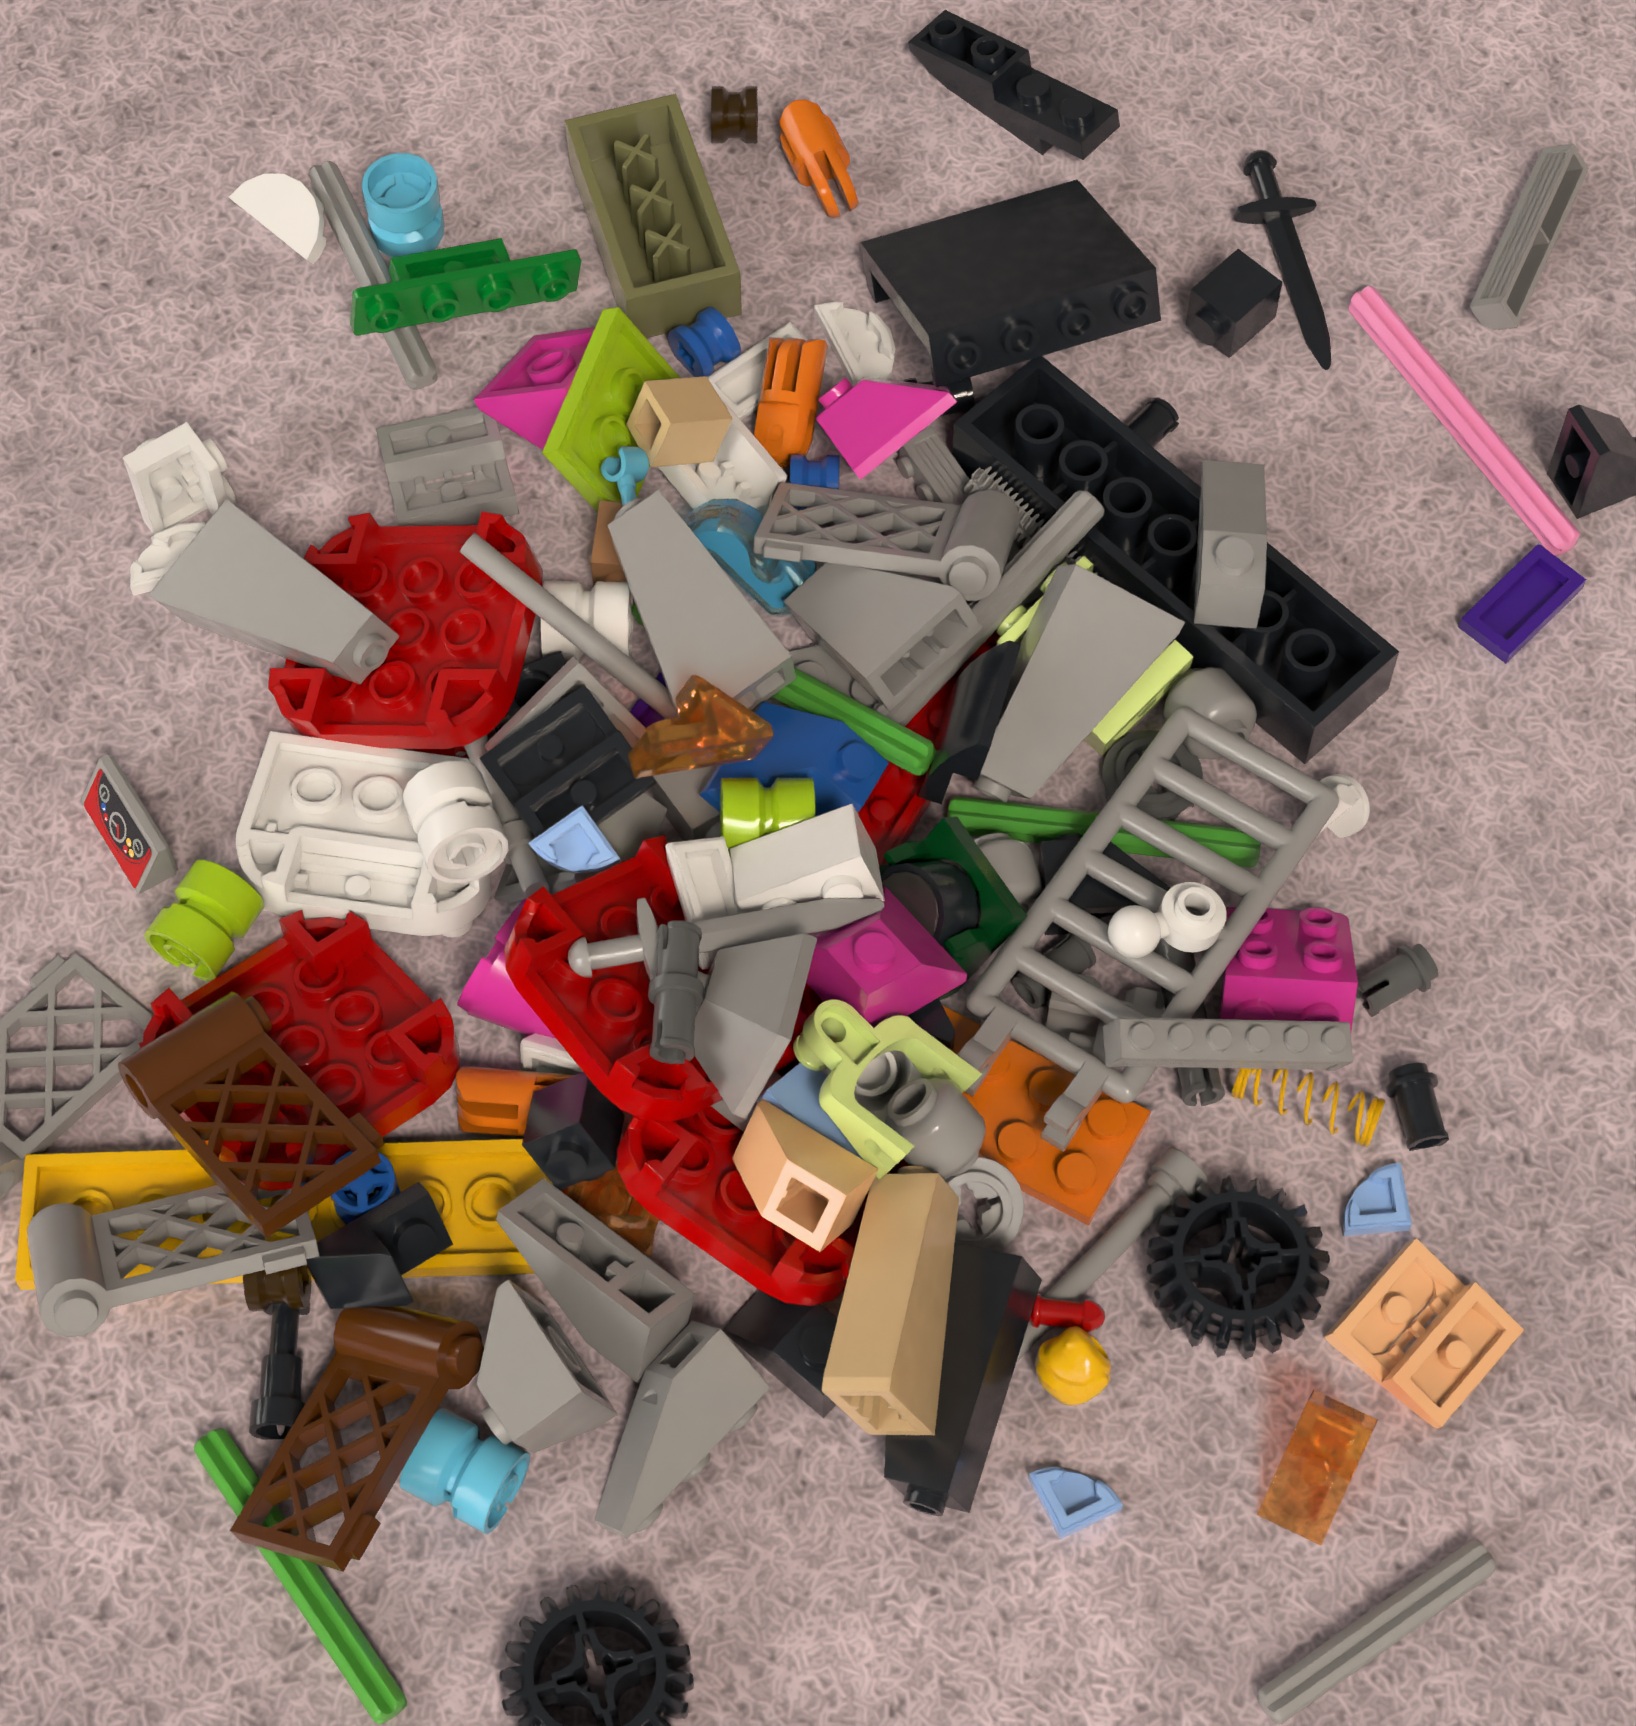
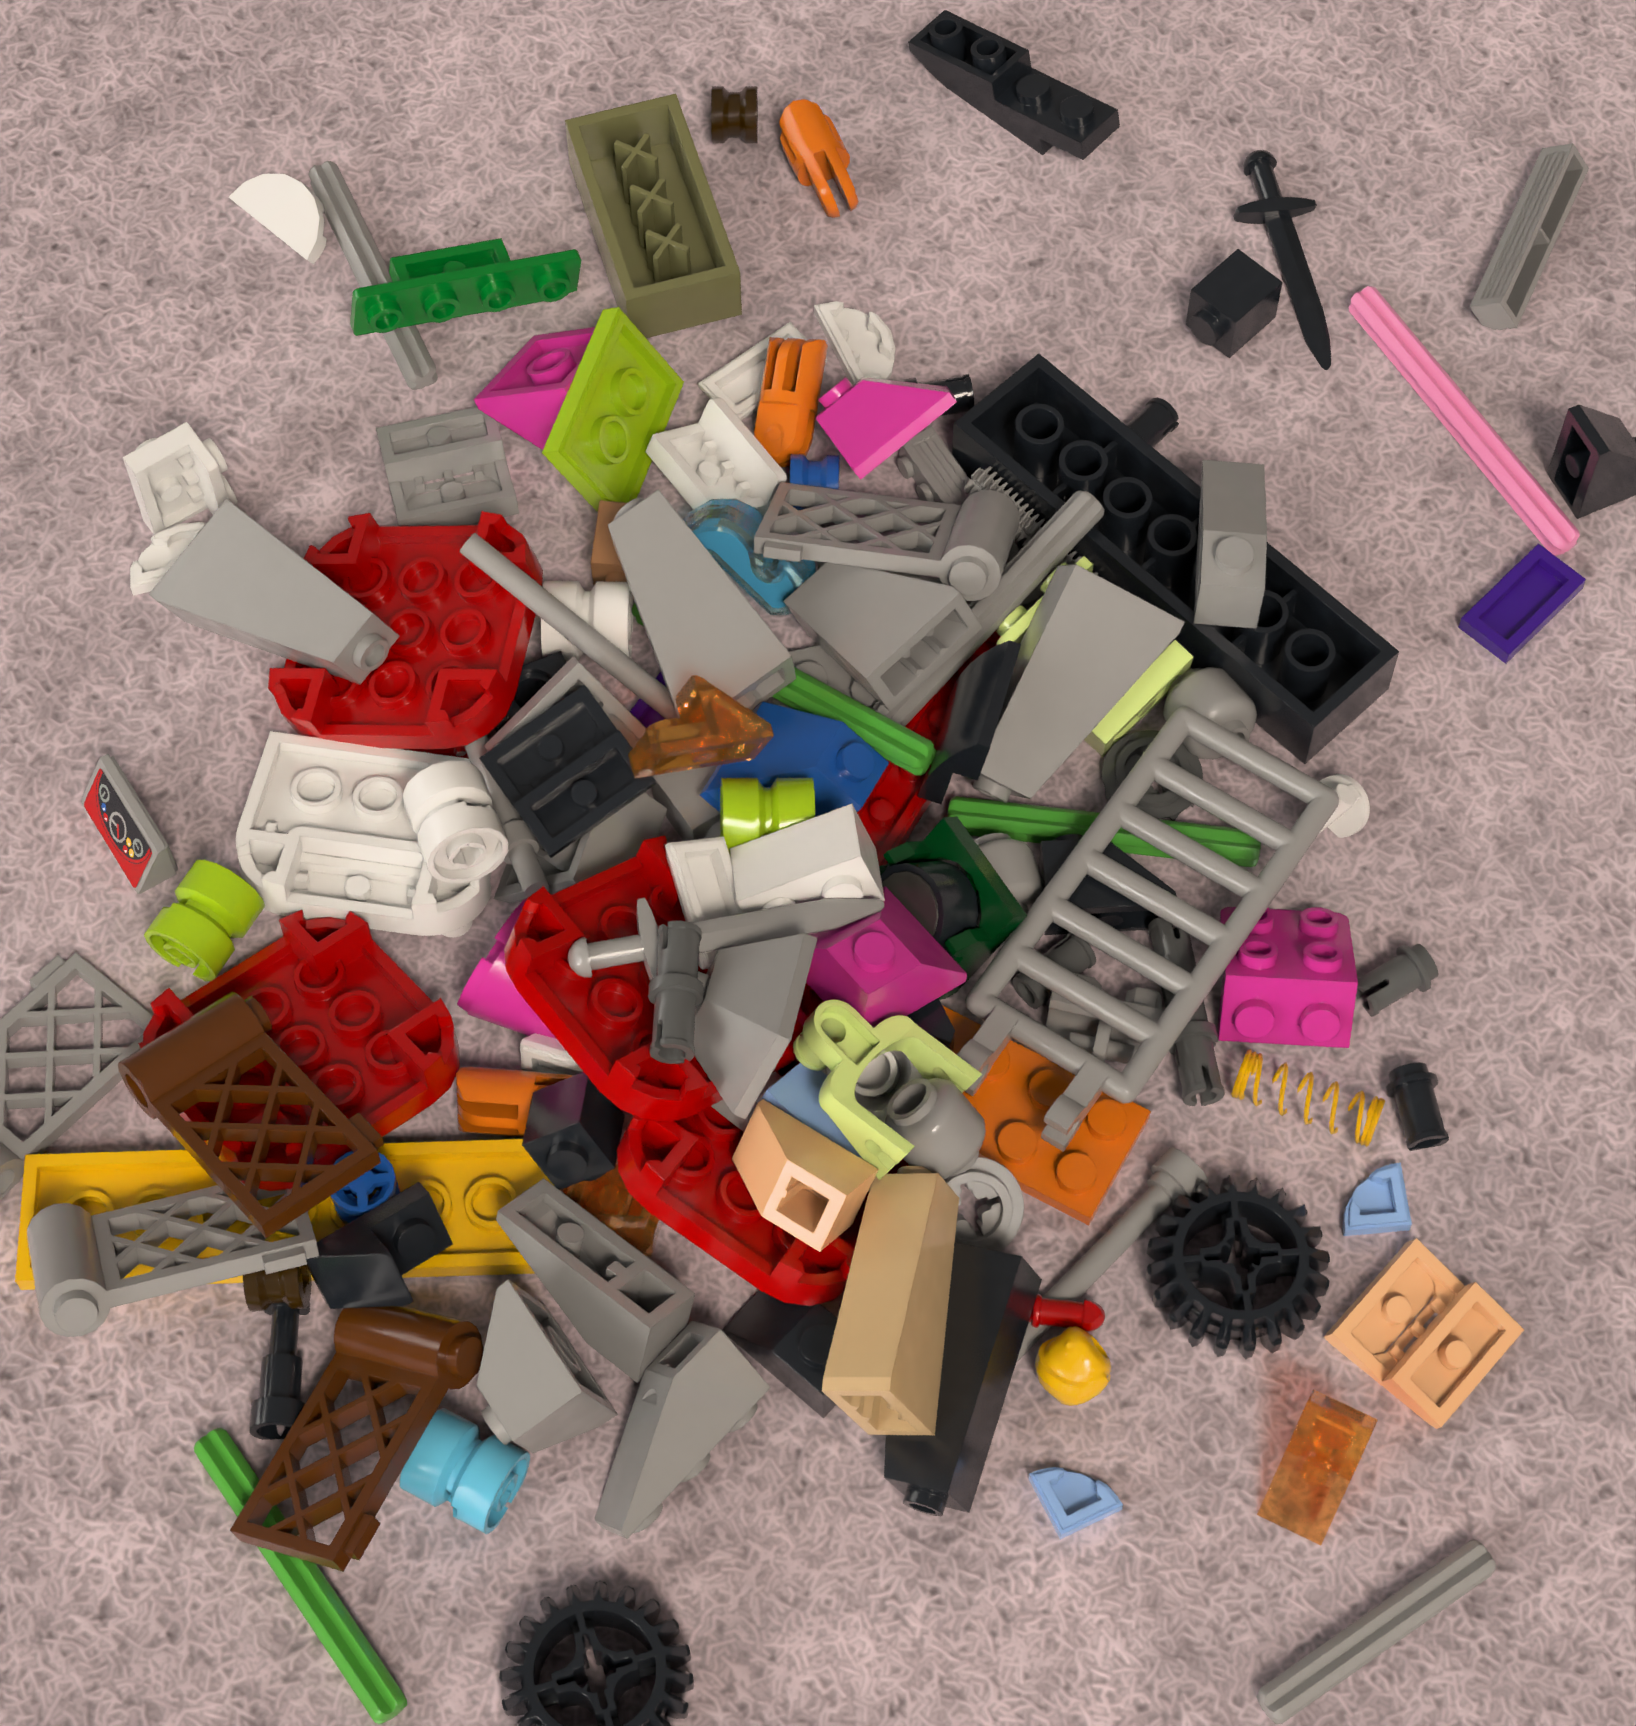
medium azure wheel [362,153,445,257] -> none
light blue tile [529,806,621,873] -> none
medium azure hand [601,446,649,506] -> none
tan brick [626,376,733,468] -> none
blue wheel [668,307,741,377] -> none
black panel [860,179,1161,387] -> none
light grey piece [1103,1017,1353,1071] -> none
white plate [1108,882,1227,958] -> none

